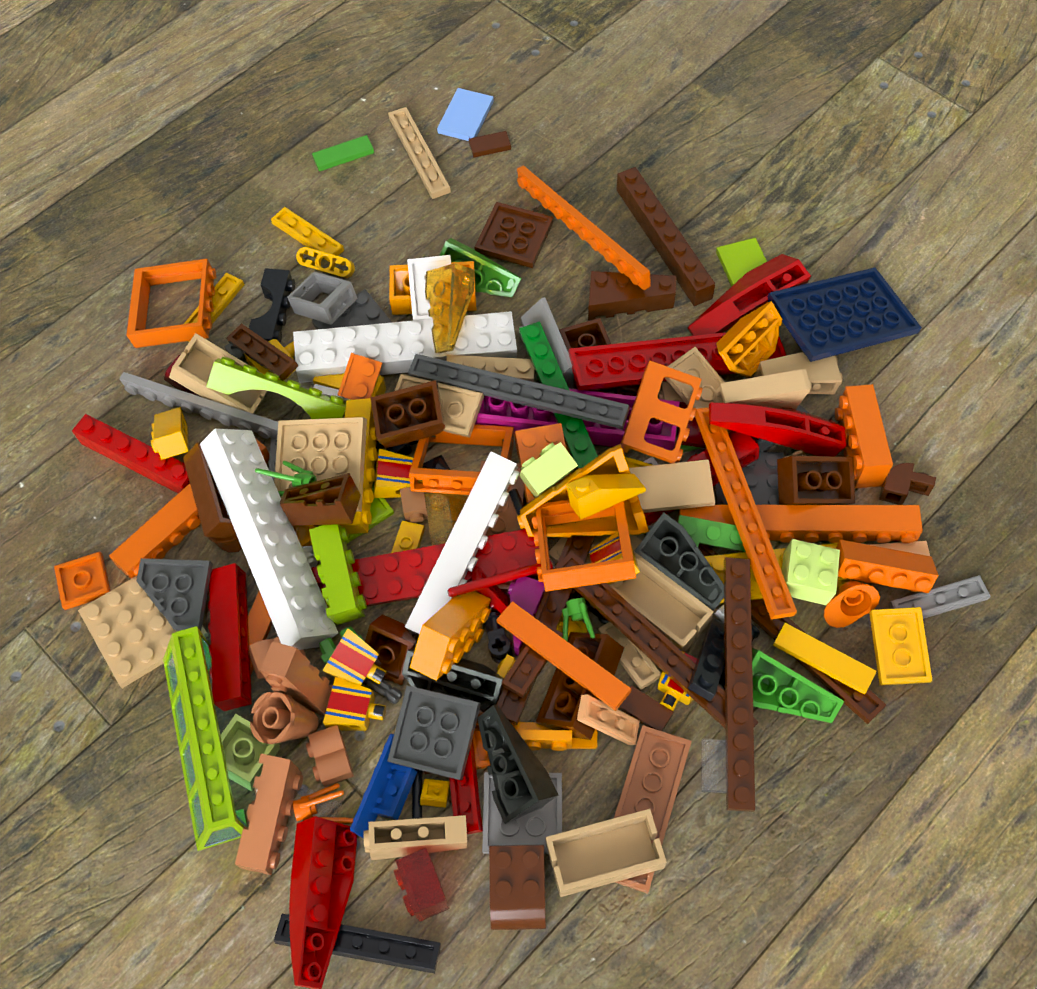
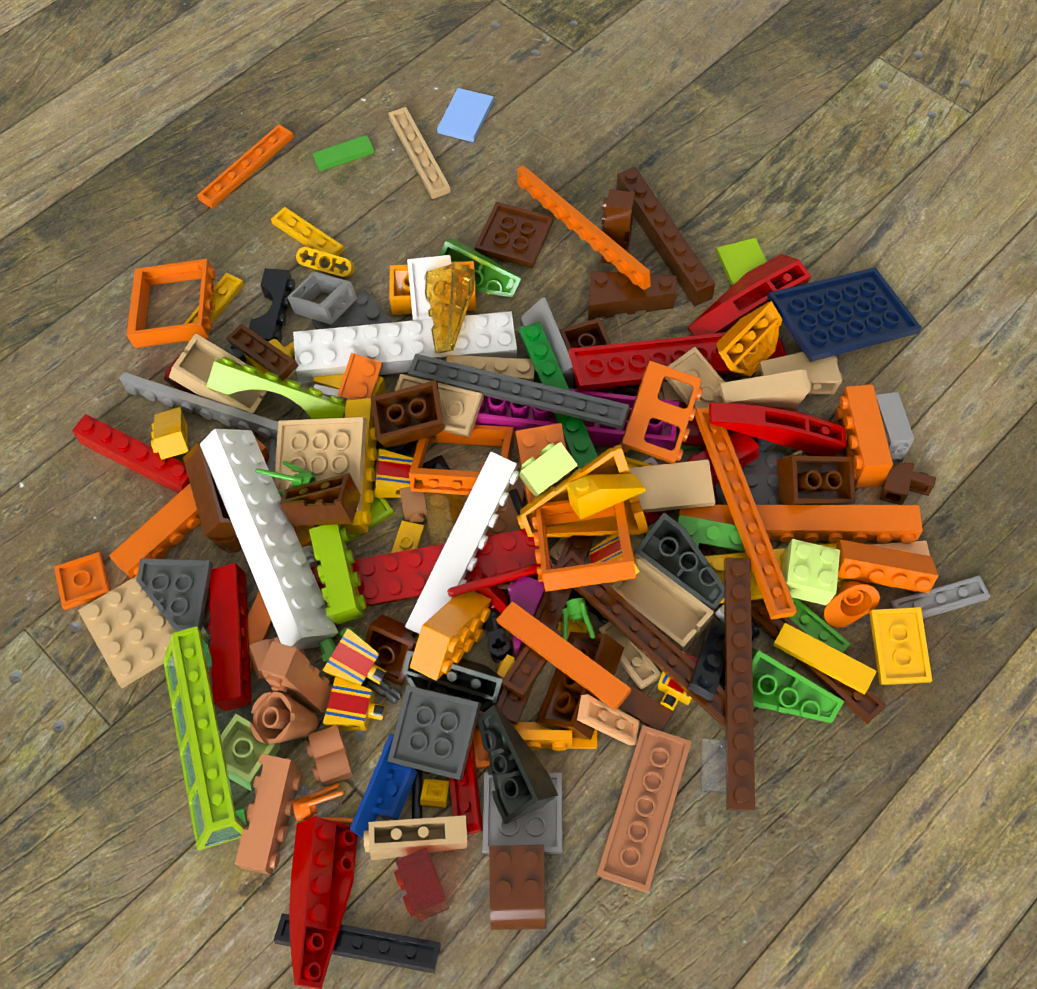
reddish brown tile [468,131,511,158] -> none
tan piece [546,809,667,897] -> none
none -> orange tile [197,124,294,209]
none -> reddish brown wedge [601,189,635,264]
none -> bright green tile [789,597,851,653]
none -> light grey window [876,392,914,465]

